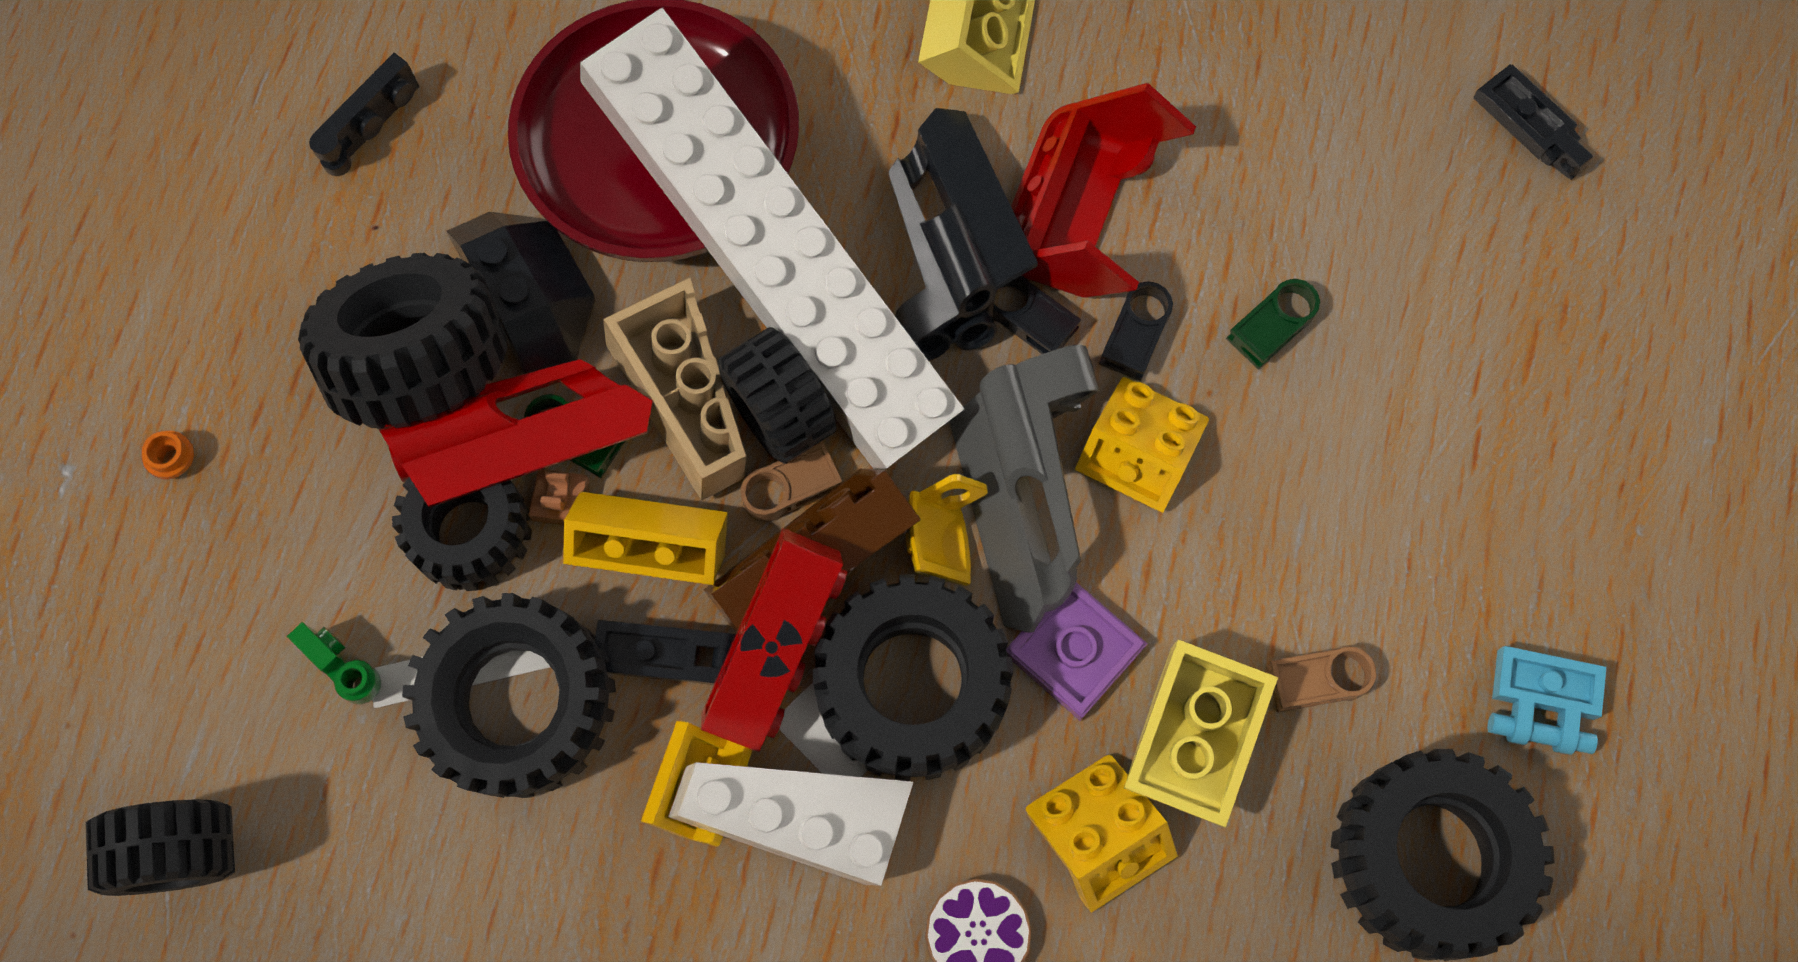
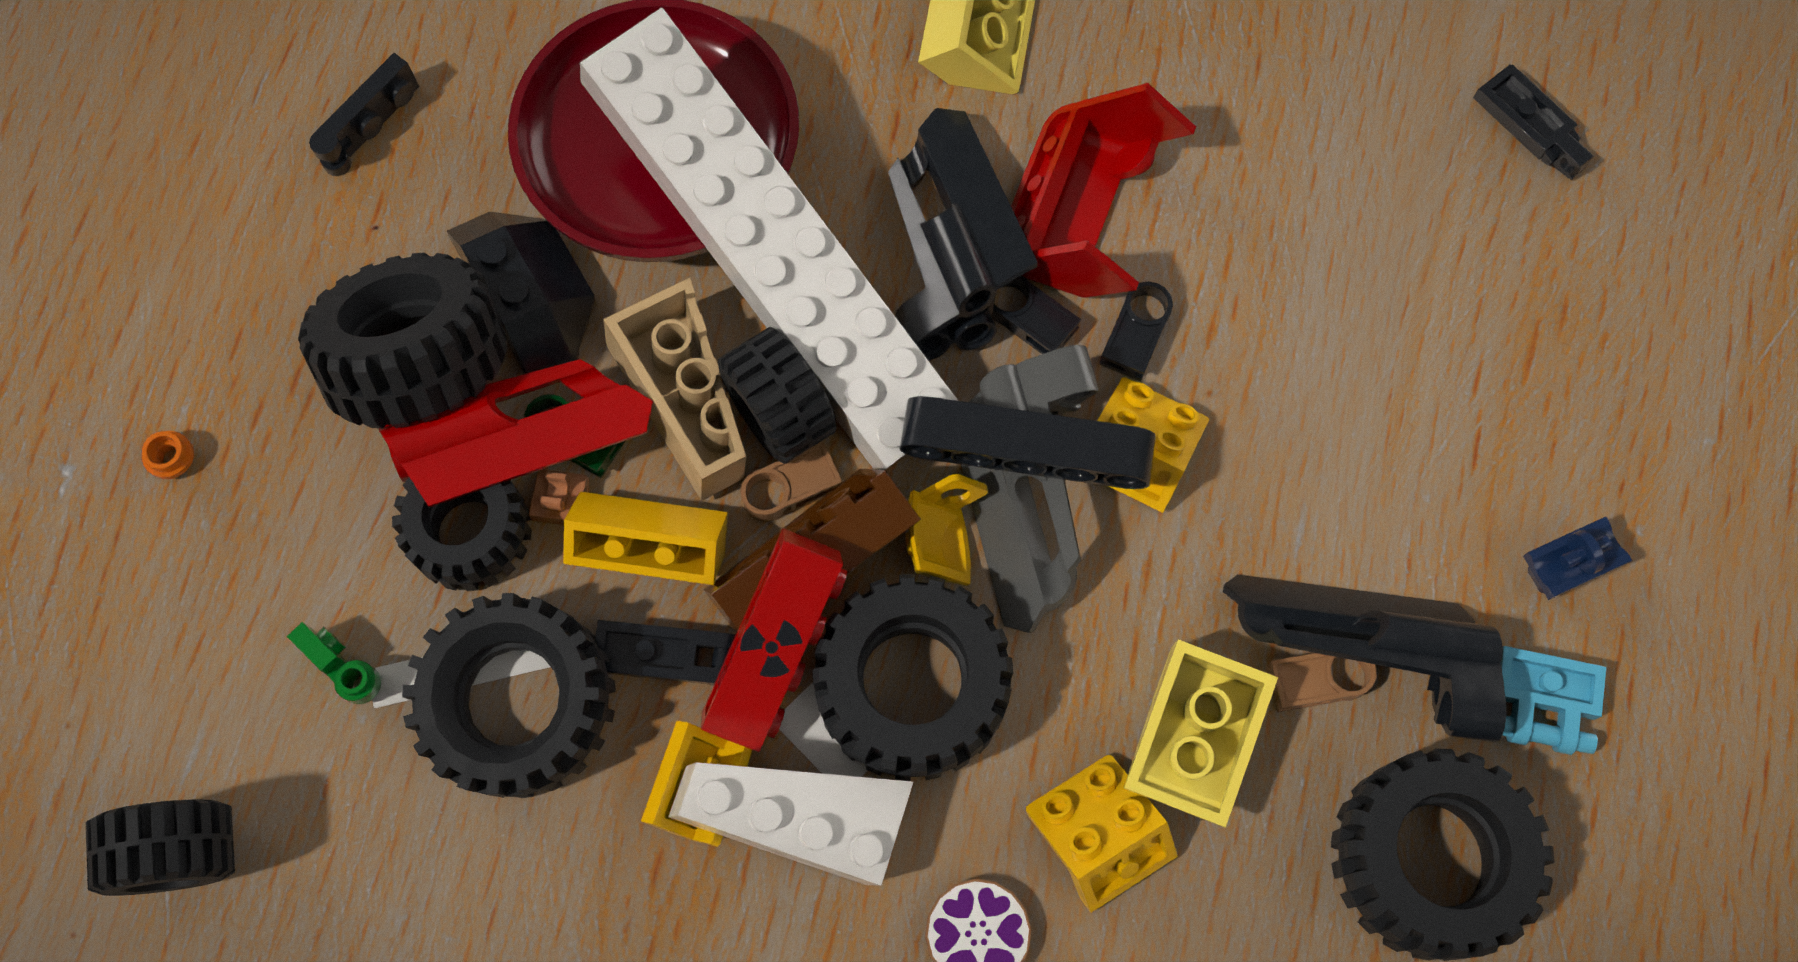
medium lavender tile [1006,582,1148,721] -> none
dark green piece [1226,279,1320,370] -> none
none -> black beam [899,396,1156,489]
none -> black panel [1223,574,1506,742]
none -> dark blue hips [1523,517,1633,600]

